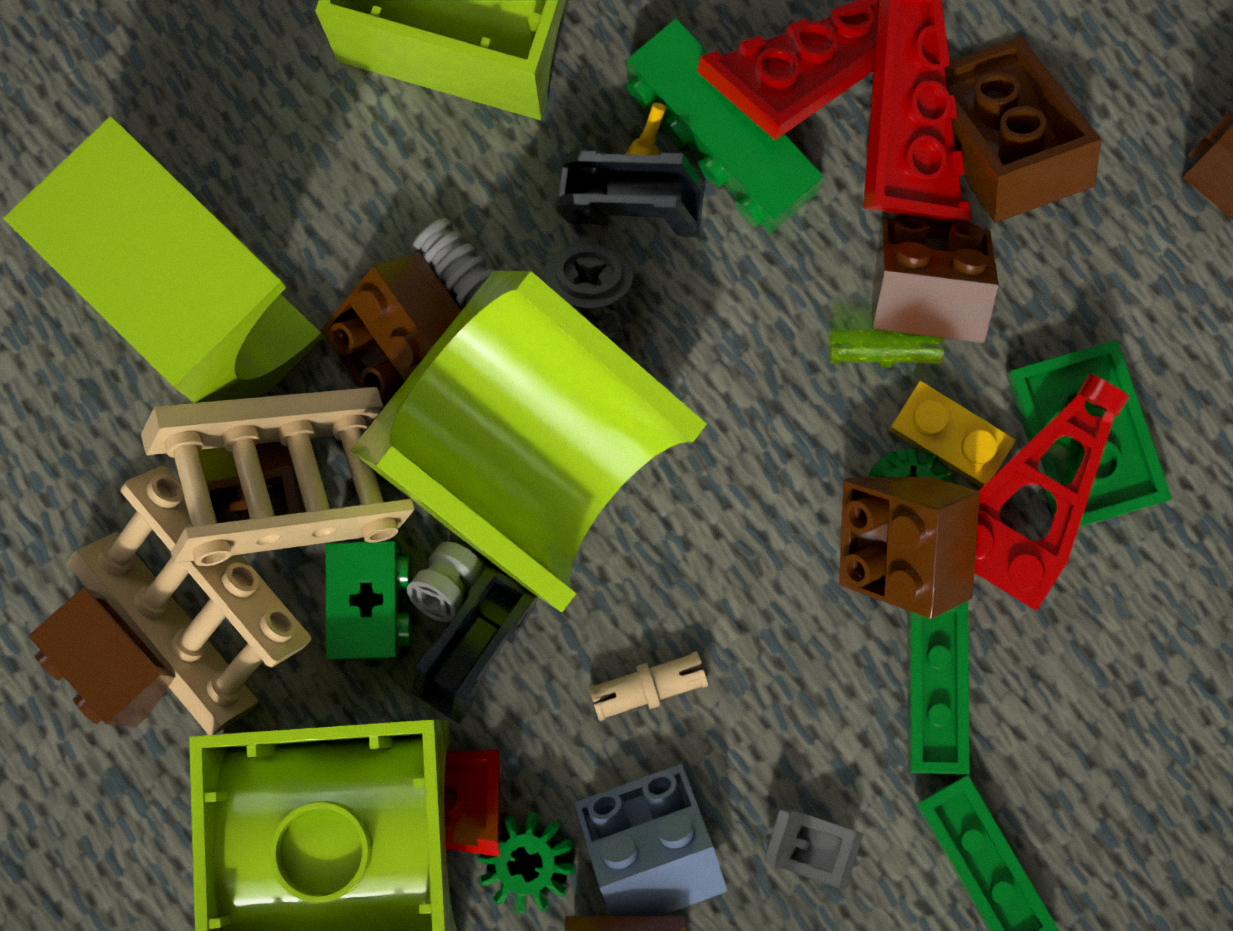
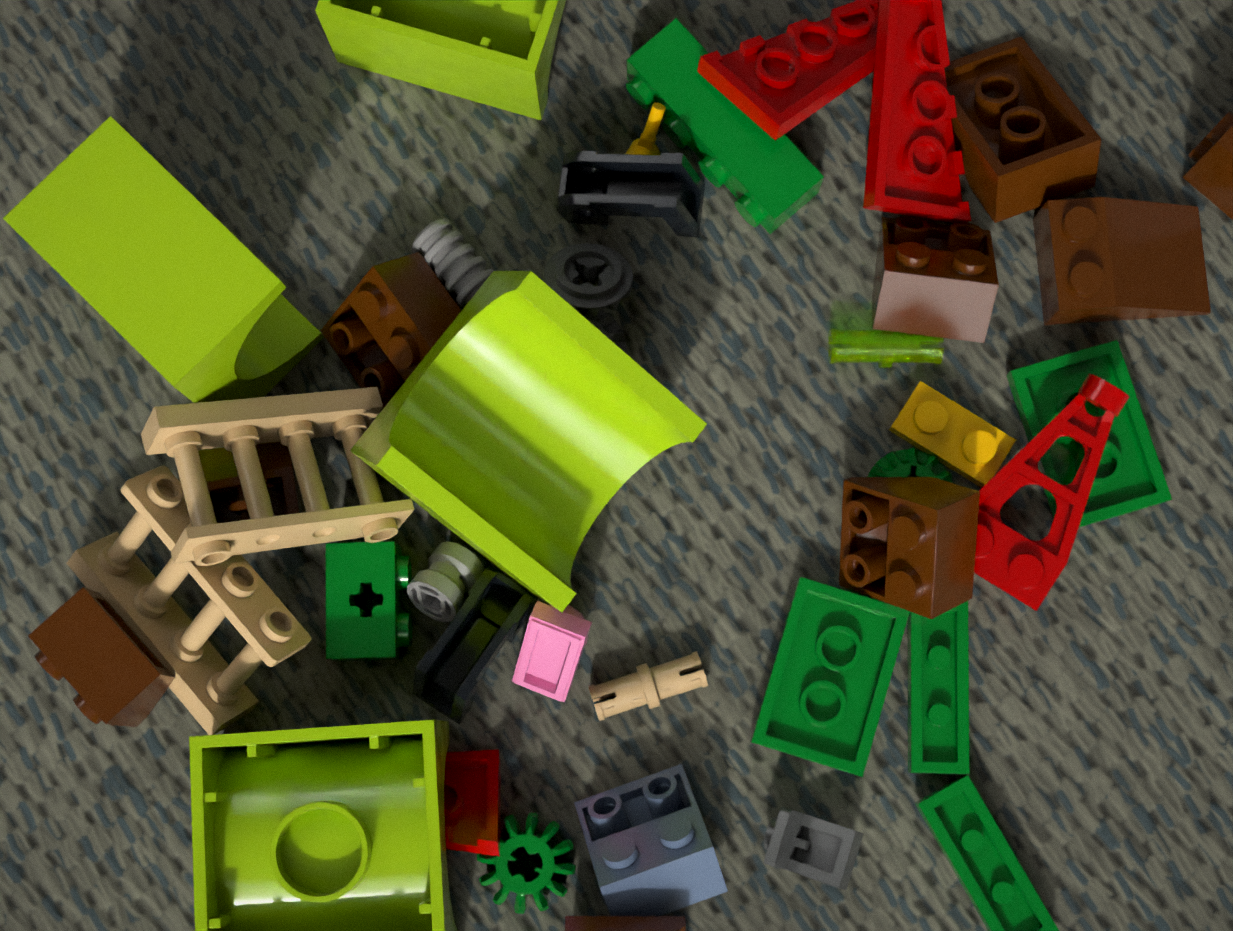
none -> bright pink tile [512,601,592,702]
none -> green plate [750,577,910,777]
none -> reddish brown slope [1033,197,1211,325]

